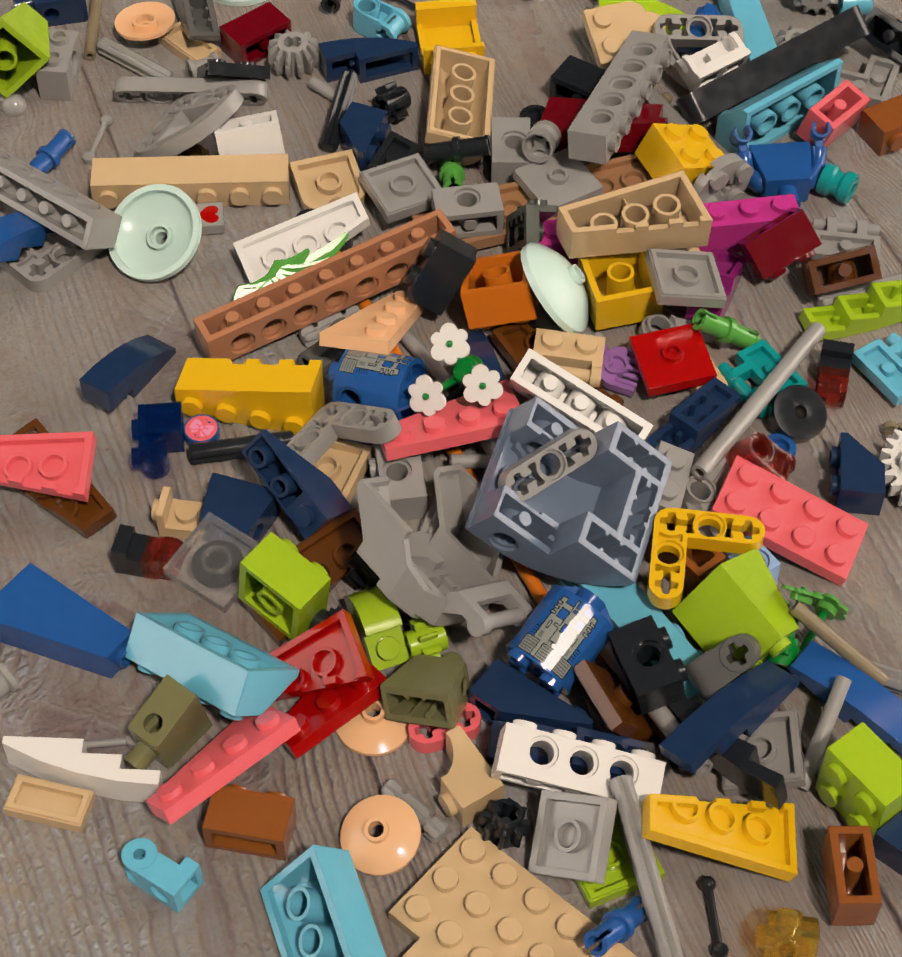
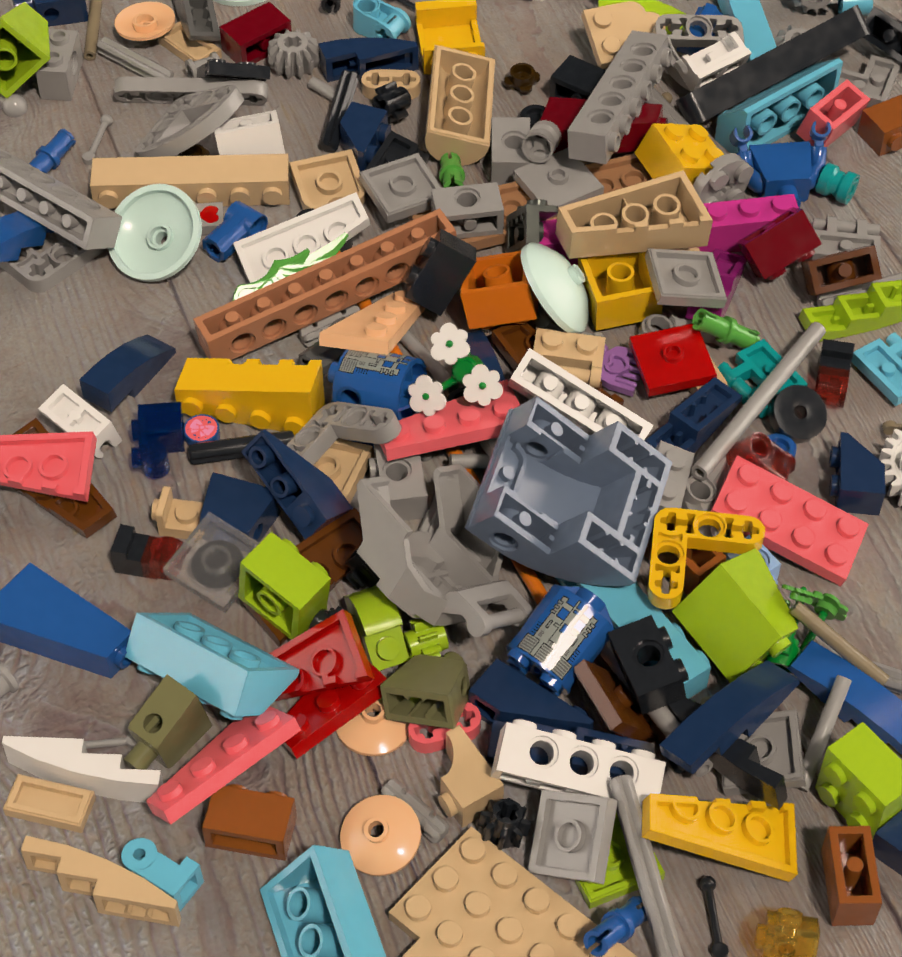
black pin [423,135,492,164] -> none
light grey beam [498,428,597,501] -> none
dark grey piece [685,633,761,702] -> none
none -> tan slope [21,836,181,927]
none -> white hinge [38,384,122,458]
none -> blue piece [202,201,268,262]
none -> tan beam [361,69,421,100]
none -> dark brown plate [504,63,540,93]

